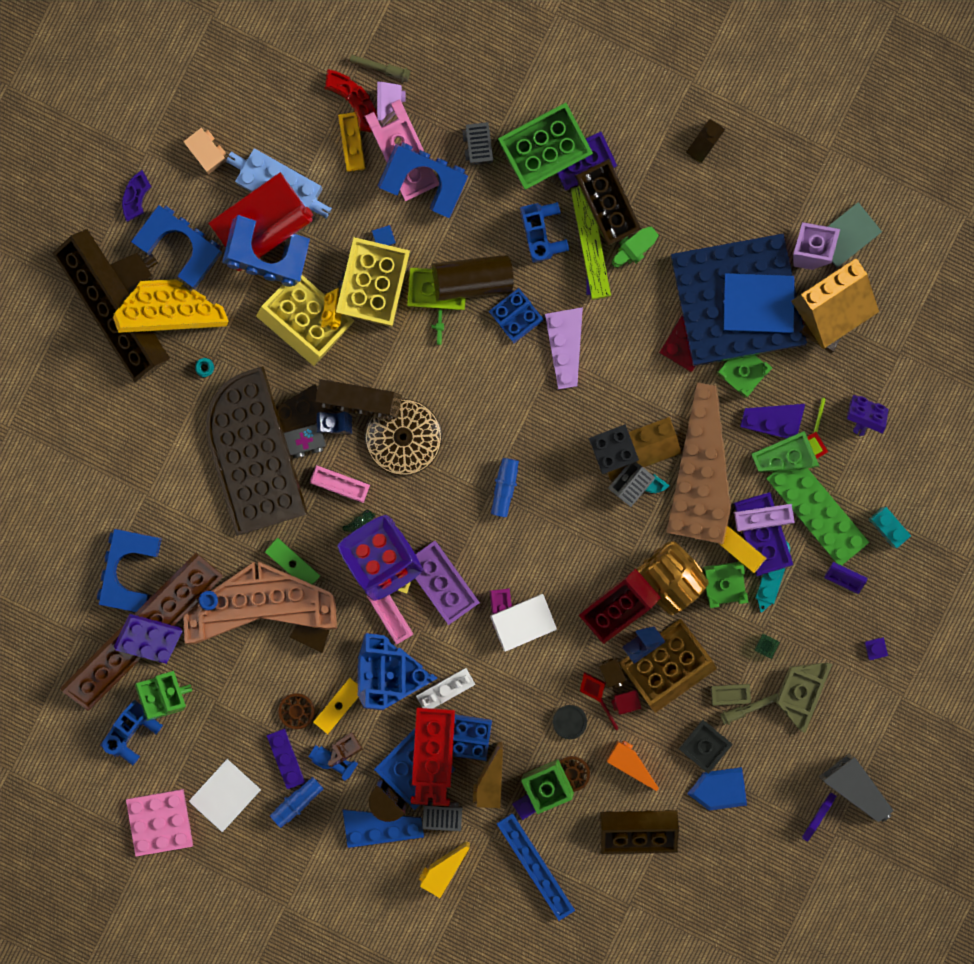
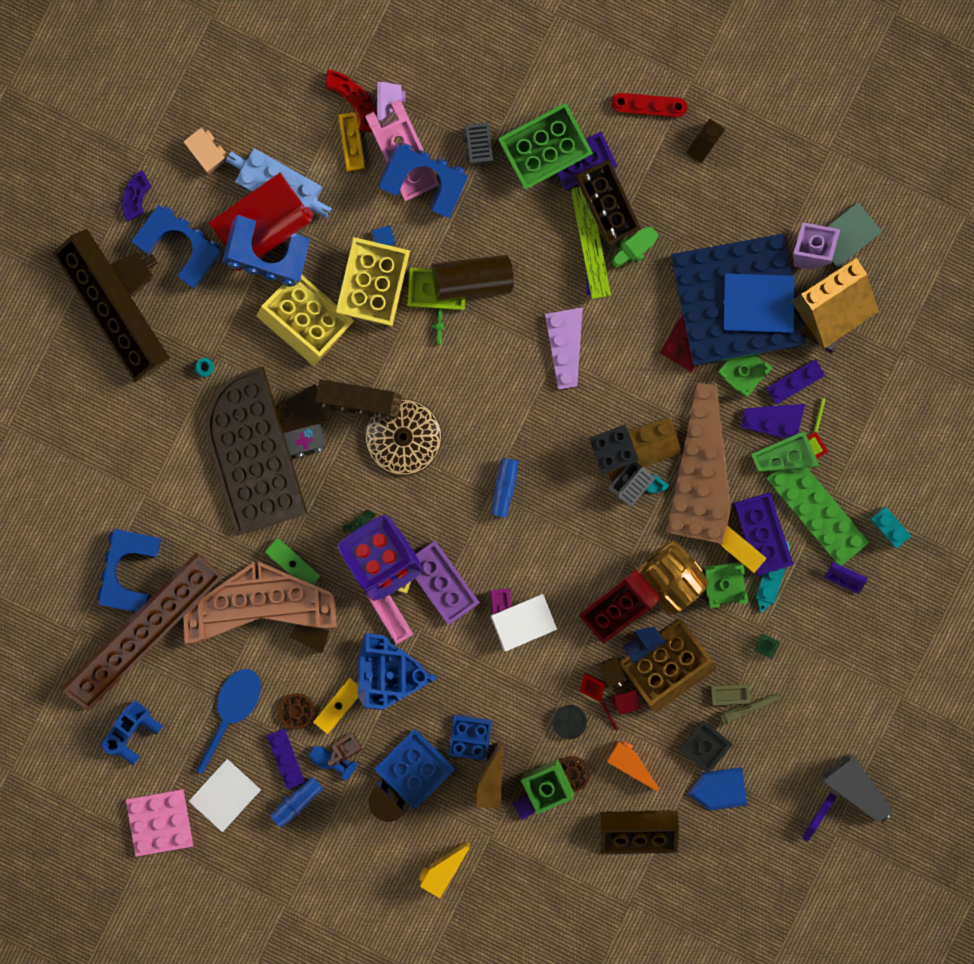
yellow plate [113,279,229,333] -> none
dark purple plate [114,614,183,664] -> none
bright green plate [135,671,192,721] -> none
blue tile [198,591,218,610] -> none
bright pink plate [310,465,370,503] -> none
dark blue slope [316,412,352,435] -> none
yellow hinge [321,288,342,330] -> none
blue wing [343,809,424,848] -> none
olive pin [349,55,411,82] -> none
red hinge [411,707,455,806] -> none
white plate [416,668,475,708] -> none
dark grey brick [423,801,462,831] -> none
blue slope [489,288,544,343] -> none
blue plate [496,813,575,921] -> none
blue piece [520,202,569,263] -> none
lavender tile [734,504,795,532] -> none
olive wing [776,662,832,733] -> none
dark purple plate [847,395,889,436] -> none
dark purple plate [864,637,888,660] -> none
none -> blue piece [196,669,261,774]
none -> red plate [611,93,688,118]
none -> dark purple plate [766,359,826,405]

